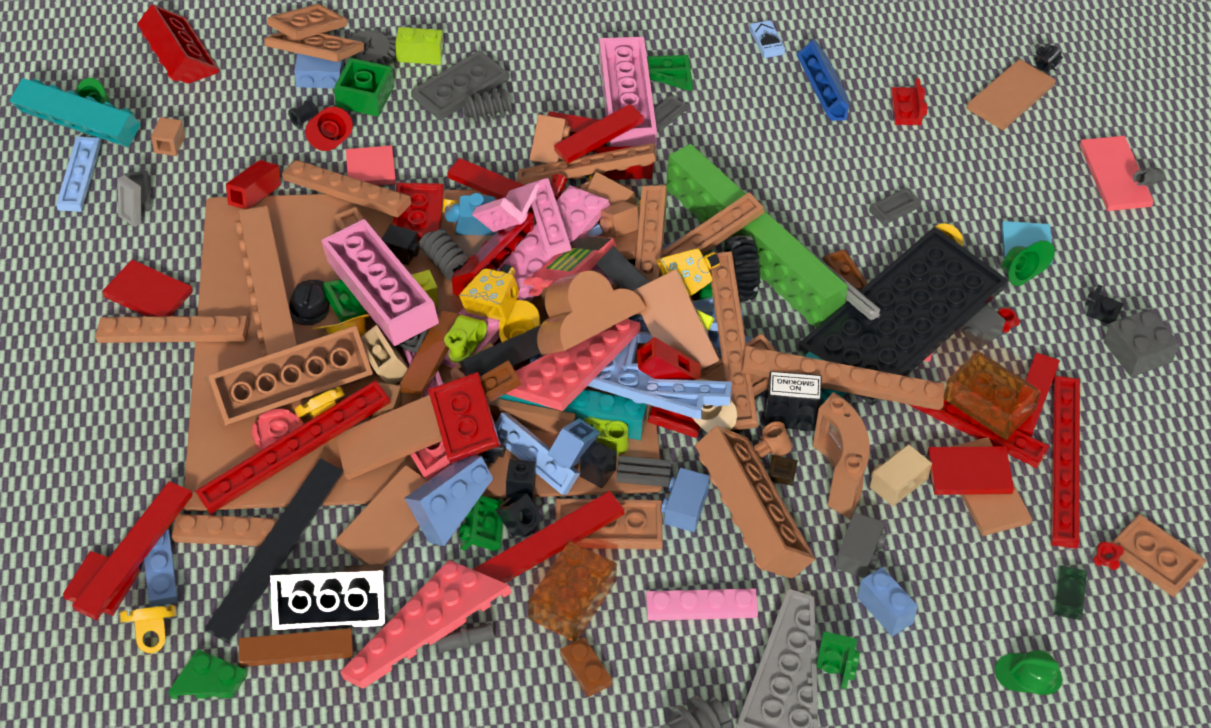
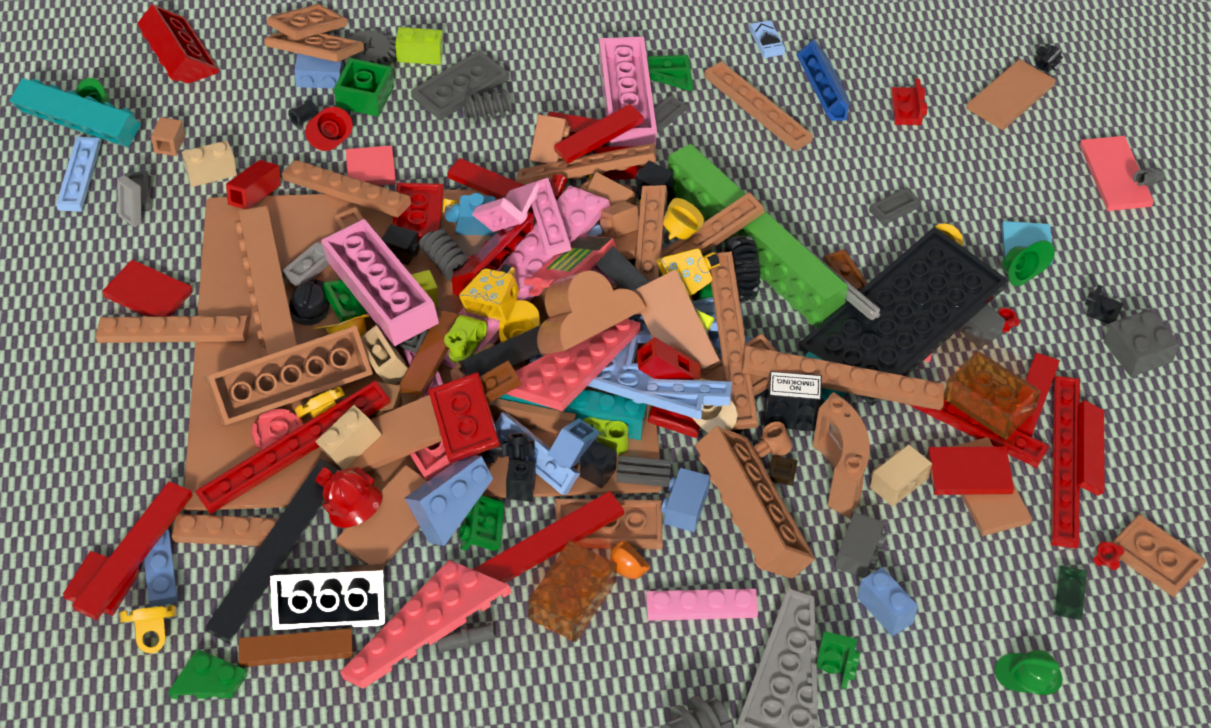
black brick [495,493,544,537] -> none
dark orange plate [560,637,612,697] -> none
none -> tan brick [182,140,237,187]
none -> light grey hinge [282,242,330,286]
none -> tan brick [315,405,382,470]
none -> red helmet [315,467,383,528]
none -> black gear [502,433,535,461]
none -> orange hair [610,540,650,580]
none -> black brick [635,161,675,212]
none -> yellow piece [663,198,704,240]
none -> nougat plate [704,61,813,152]
none -> red tile [1078,400,1105,496]

